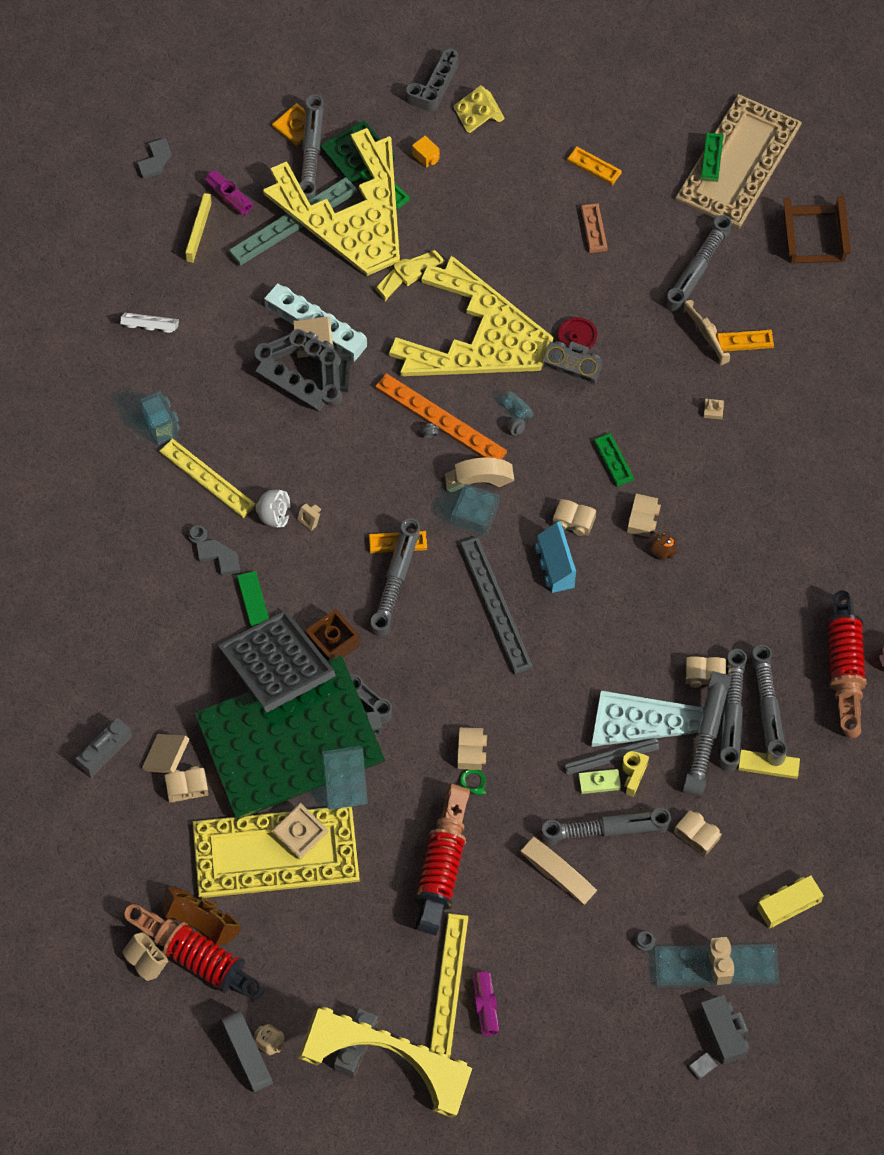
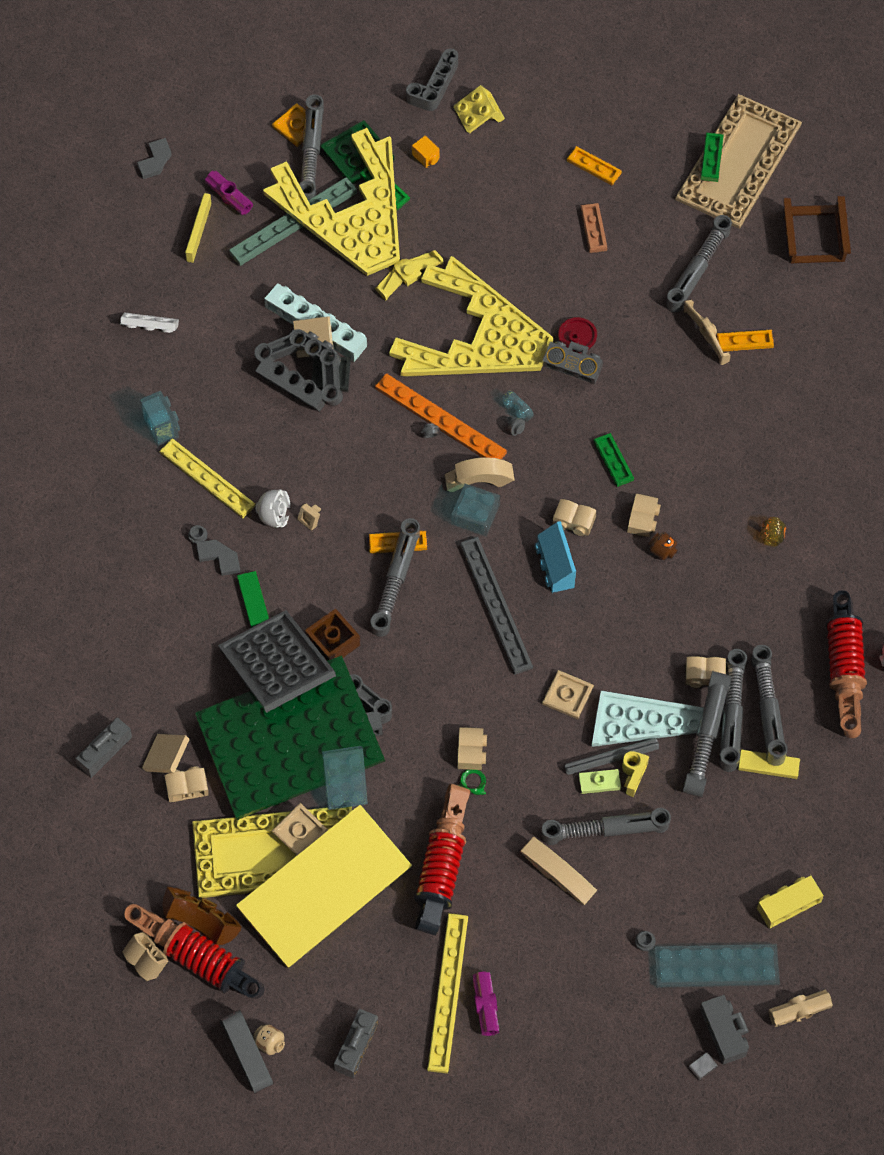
light yellow arch [298,1007,472,1118] -> none
tan brick [674,810,721,856] -> none
tan tile [704,399,724,419] -> none
tan brick [708,937,734,985] -> none
none -> light yellow tile [236,805,412,968]
none -> tan tile [542,670,594,719]
none -> clear yellow head [760,517,786,547]
none -> tan piece [768,990,833,1027]

